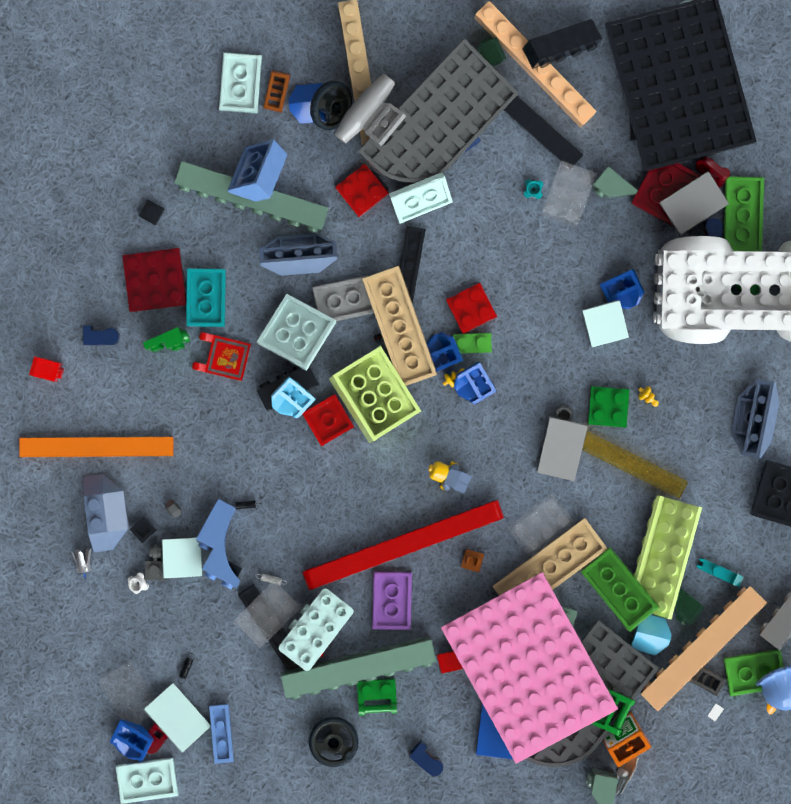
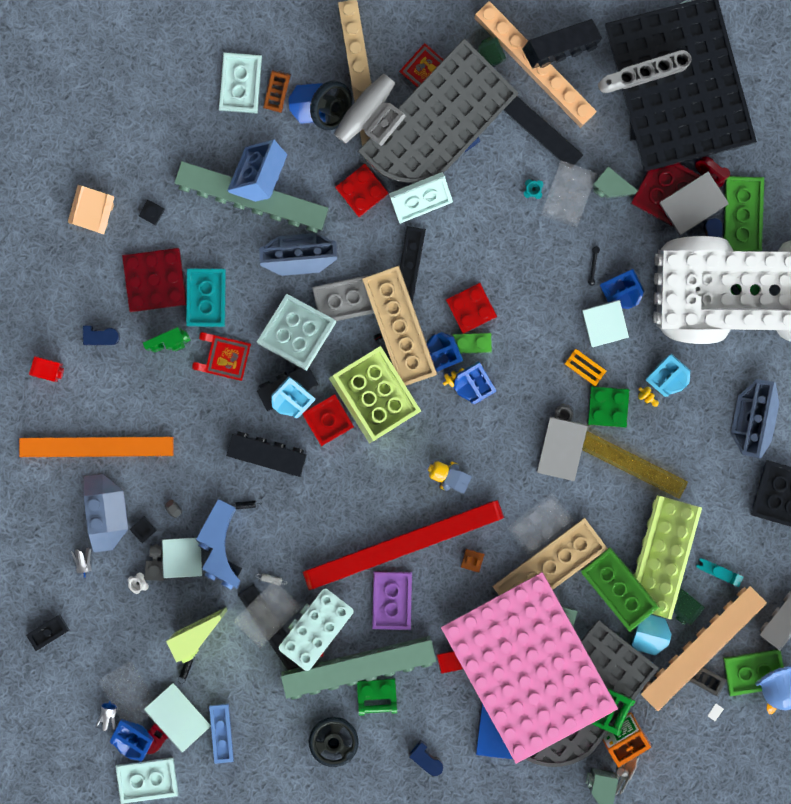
none -> black plate [26,614,70,651]
none -> light nougat slope [68,185,114,234]
none -> flat silver piece [96,701,117,731]
none -> yellowish green slope [166,607,228,663]
none -> black brick [226,431,307,477]
none -> red flag [399,43,444,87]
none -> light orange tile [564,349,607,387]
none -> black hinge [588,246,600,286]
none -> light grey piece [598,50,691,93]
none -> medium azure slope [646,354,691,397]

